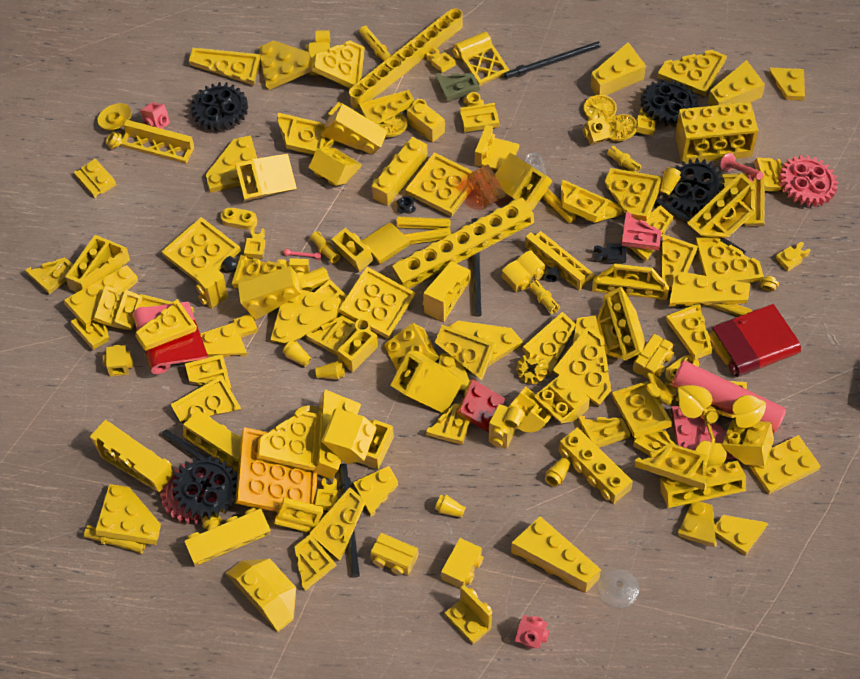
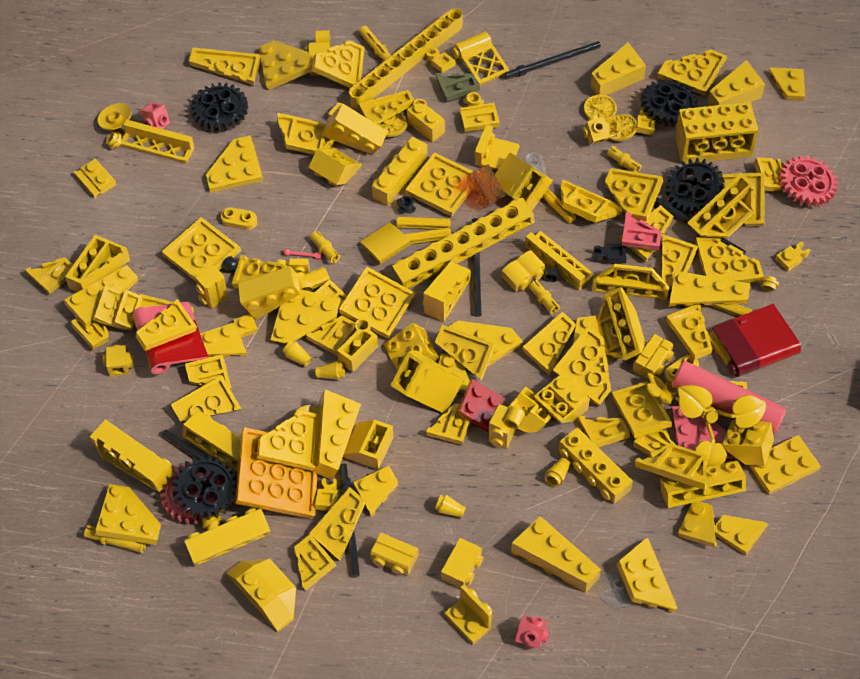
yellow slope [235,154,297,202] -> none
yellow plate [244,228,266,259] -> none
yellow plate [274,497,323,533] -> none
yellow slope [321,408,376,464] -> none
yellow brick [332,227,373,272] -> none
yellow gear [516,353,547,384] -> none
yellow cone [659,167,681,196] -> none
coral piece [720,153,763,182] -> none
none -> yellow wing [616,538,678,613]

